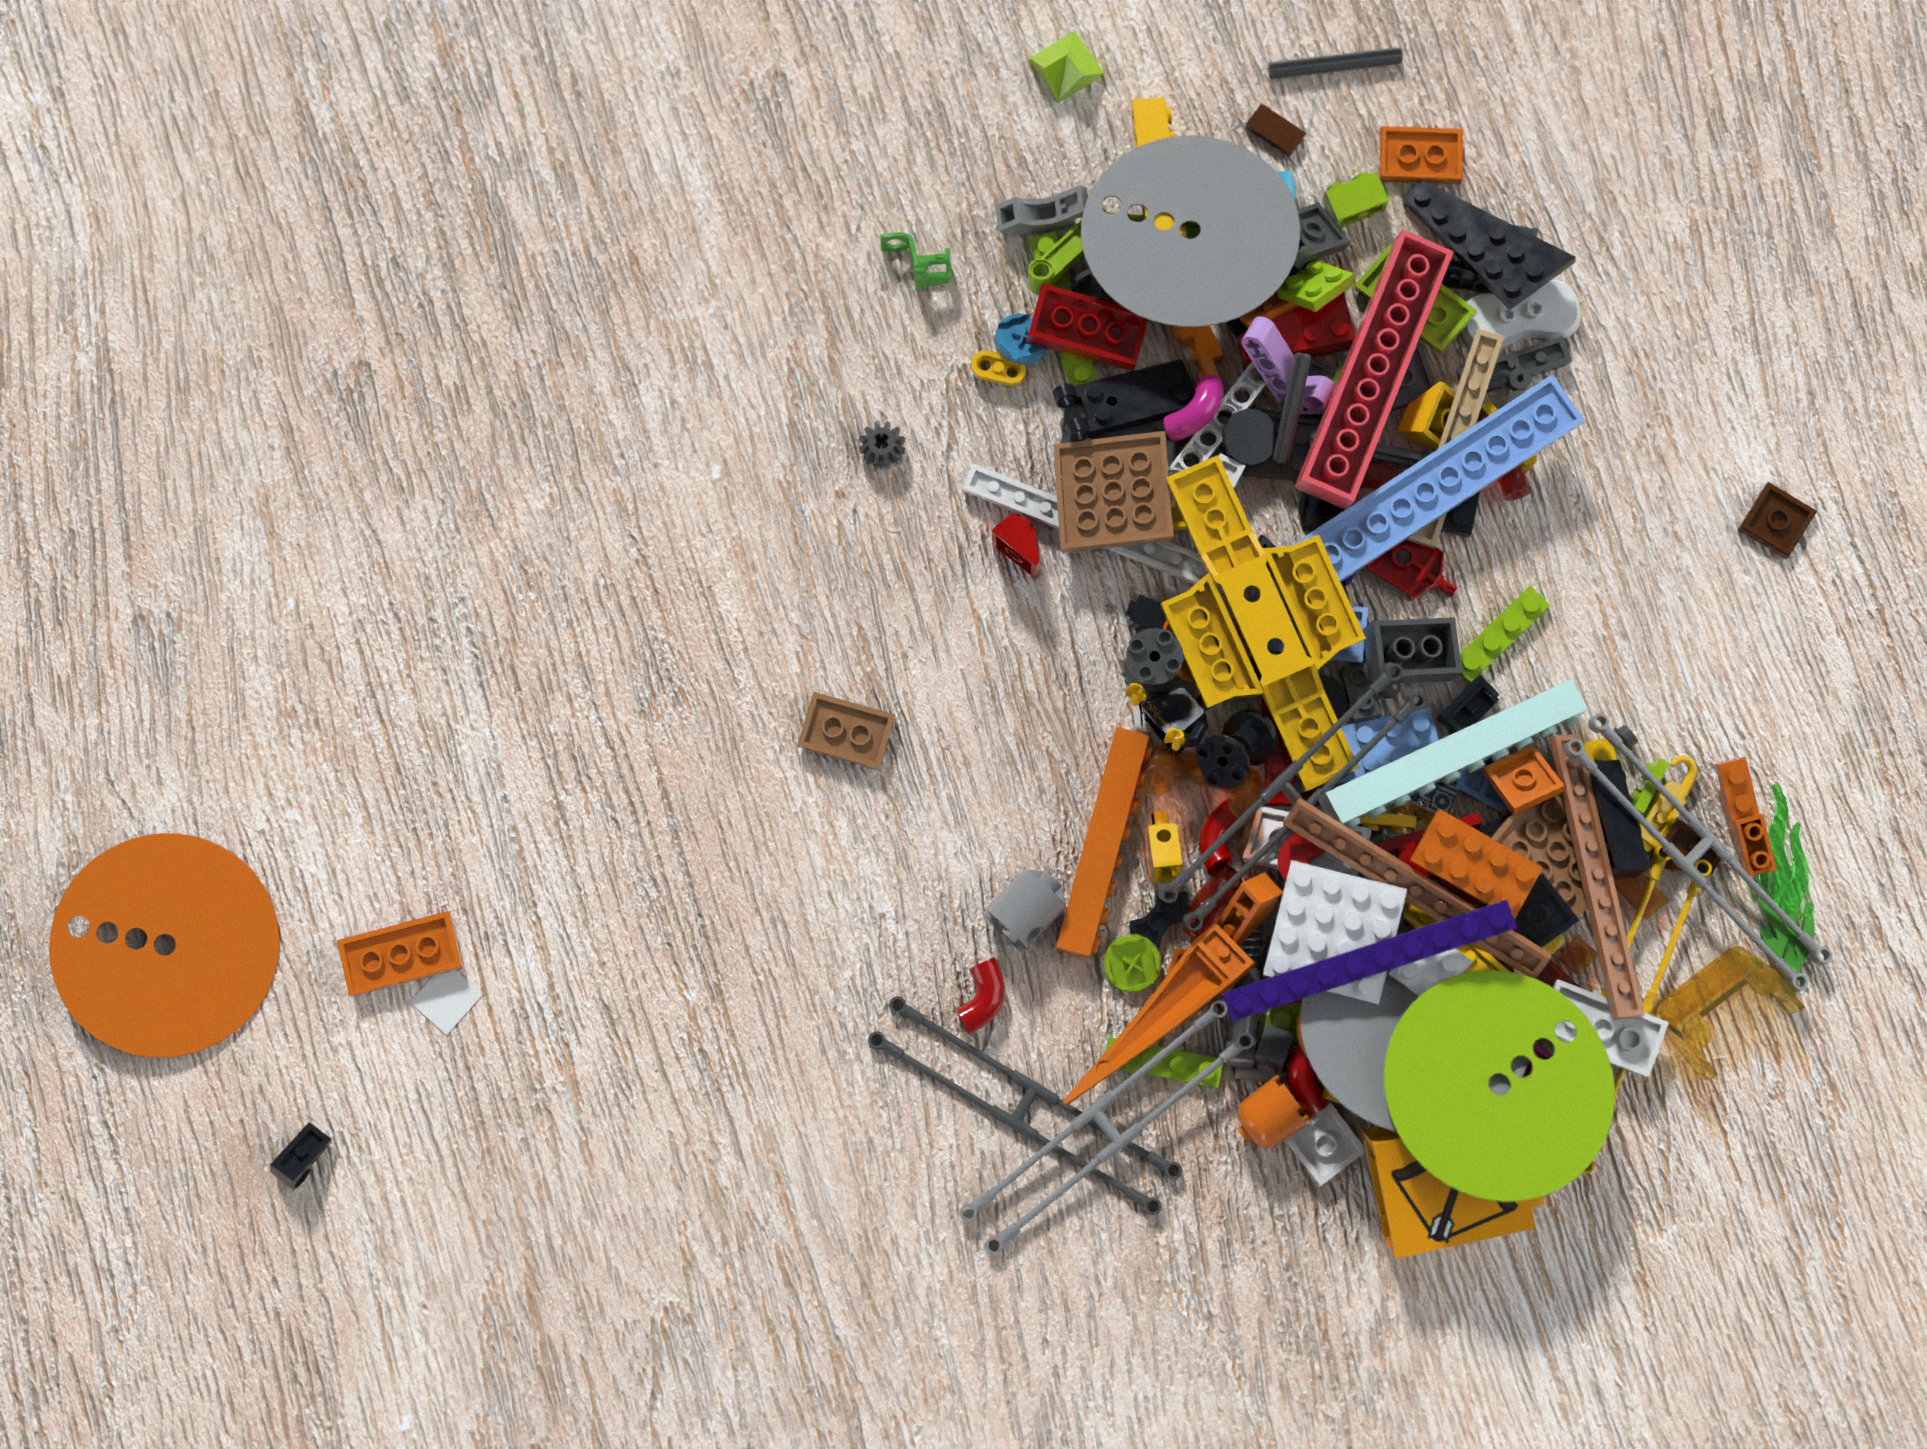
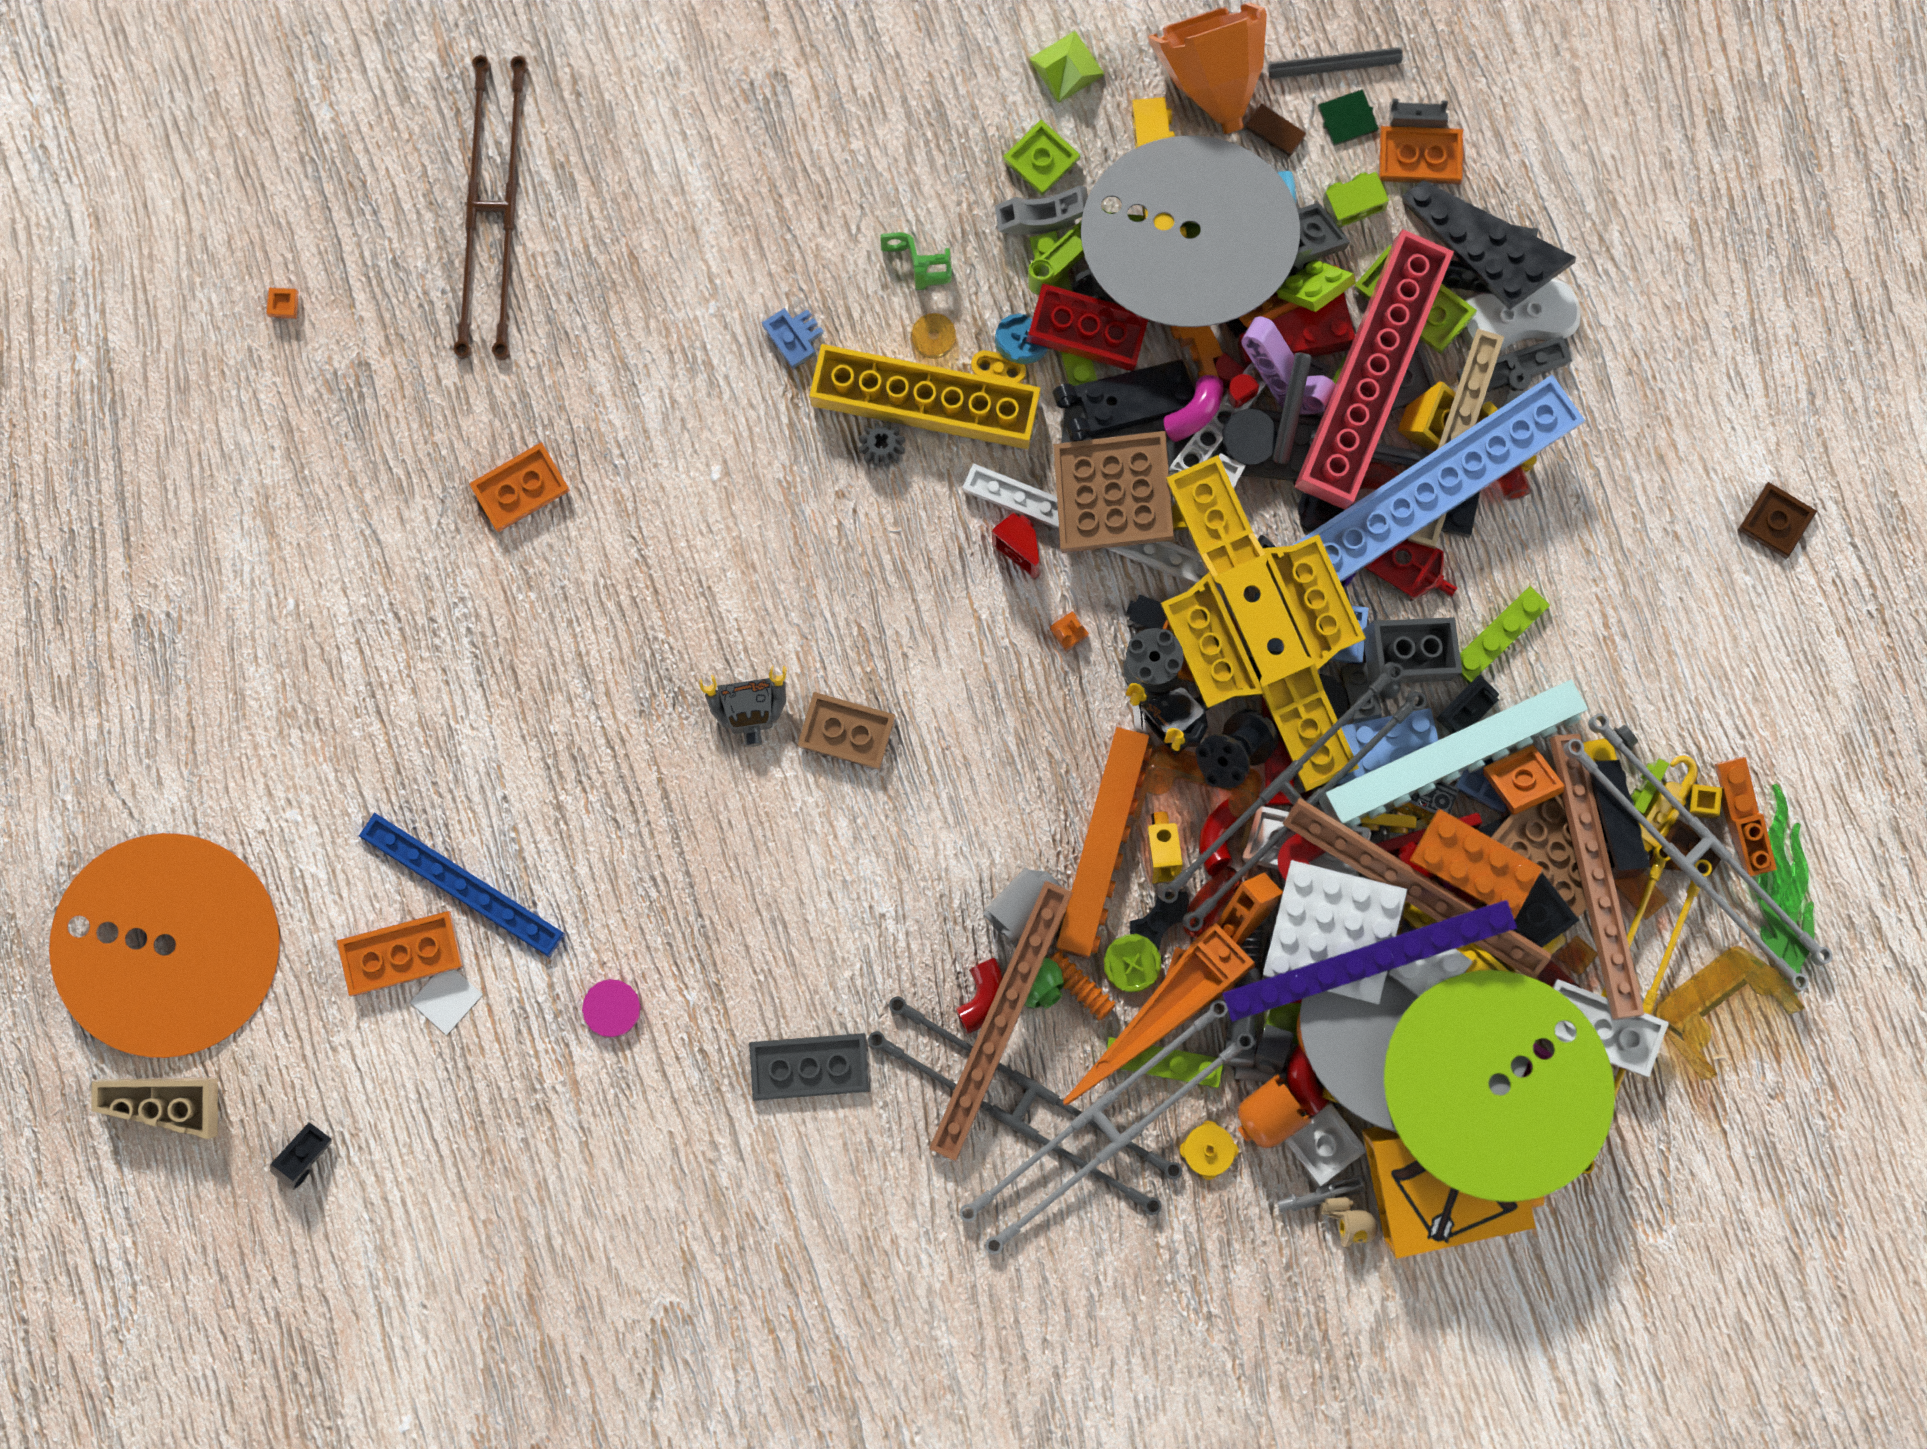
none -> tan wedge [91,1078,218,1139]
none -> orange plate [266,288,299,319]
none -> blue tile [359,812,565,958]
none -> reddish brown bar [453,55,528,360]
none -> orange plate [469,442,570,533]
none -> dark pink tile [582,979,641,1038]
none -> dark grey torso [699,666,787,747]
none -> dark grey tile [749,1033,869,1101]
none -> medium blue hinge [762,308,824,369]
none -> yellow brick [809,344,1041,450]
none -> clear yellow piece [911,313,956,359]
none -> nougat plate [929,880,1073,1161]
none -> lime plate [1003,119,1081,196]
none -> bright green plant [1024,957,1064,1009]
none -> orange tile [1049,611,1089,652]
none -> orange piece [1050,950,1116,1021]
none -> orange piece [1148,3,1267,134]
none -> yellow piece [1179,1121,1239,1180]
none -> red brick [1216,353,1245,389]
none -> red brick [1228,374,1259,409]
none -> light grey piece [1277,1175,1367,1212]
none -> dark green piece [1318,89,1379,146]
none -> tan piece [1320,1198,1377,1247]
none -> dark grey hinge [1389,98,1448,128]
none -> yellow brick [1689,784,1722,818]

